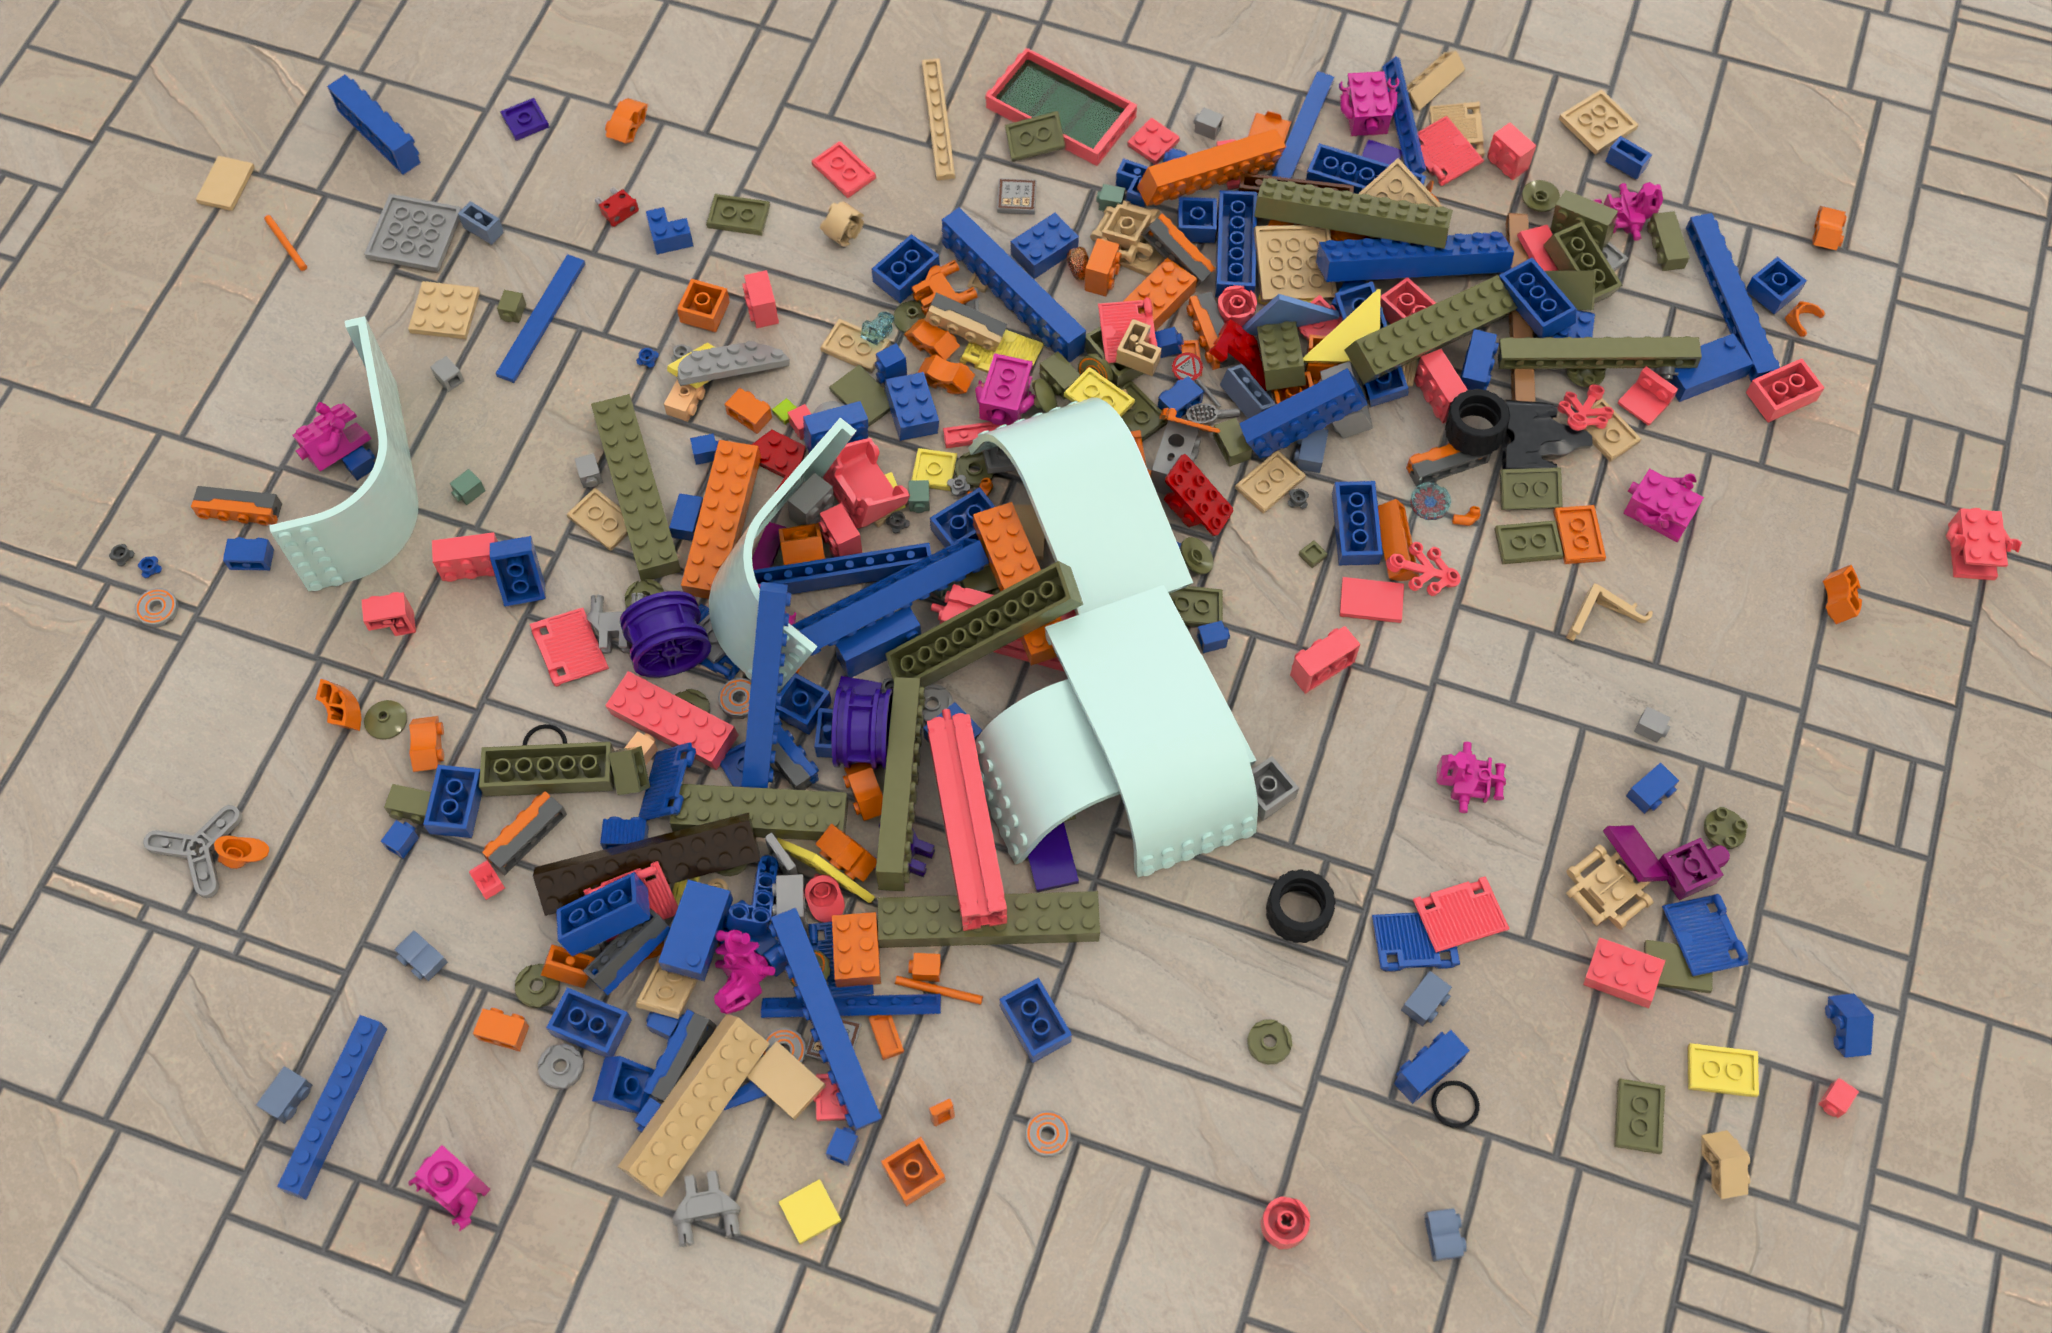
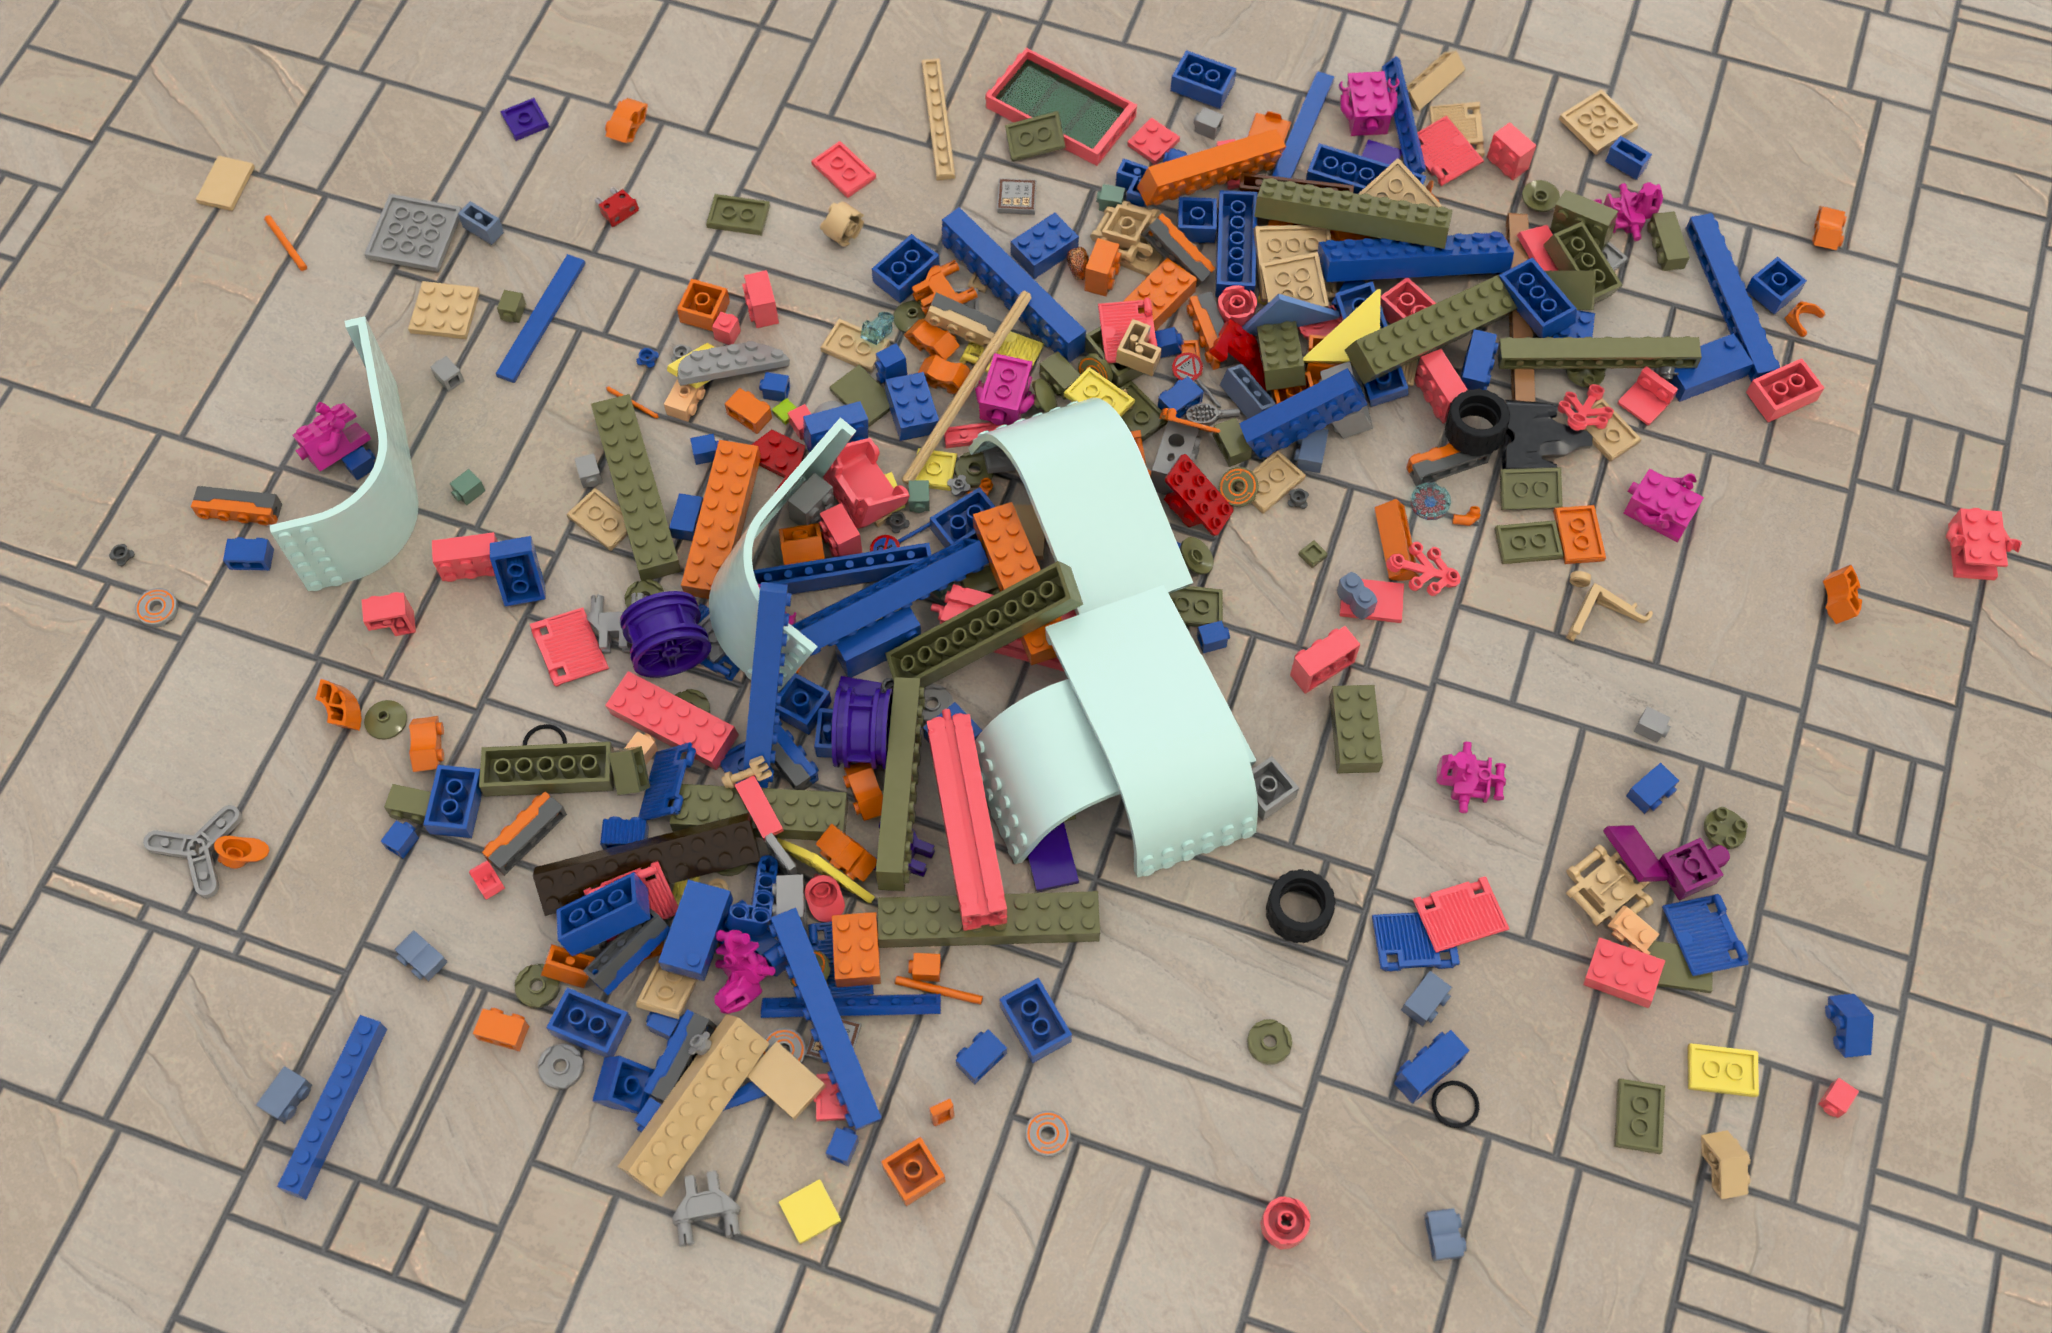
blue plate [138,556,162,578] -> none
blue brick [327,75,421,175] -> none
dark pink torso [409,1145,491,1231] -> none
blue brick [646,207,694,255] -> none
light grey tile [718,678,751,718] -> none
magenta tile [752,522,787,570] -> none
orange tile [868,1015,904,1060] -> none
blue brick [1332,481,1383,566] -> none
none -> orange axle [606,386,659,419]
none -> light grey plate [688,1032,711,1055]
none -> coral brick [712,312,741,345]
none -> tan hinge [722,756,772,789]
none -> coral tile [735,776,784,841]
none -> blue brick [759,372,791,402]
none -> piece [870,522,930,552]
none -> tan axle [902,291,1032,485]
none -> blue brick [956,1029,1007,1085]
none -> blue brick [1170,50,1237,109]
none -> olive tile [1218,467,1259,507]
none -> tan plate [1260,252,1329,308]
none -> olive brick [1329,685,1383,774]
none -> sand blue brick [1337,572,1377,620]
none -> tan tile [1570,571,1591,587]
none -> light nougat bracket [1608,905,1659,955]

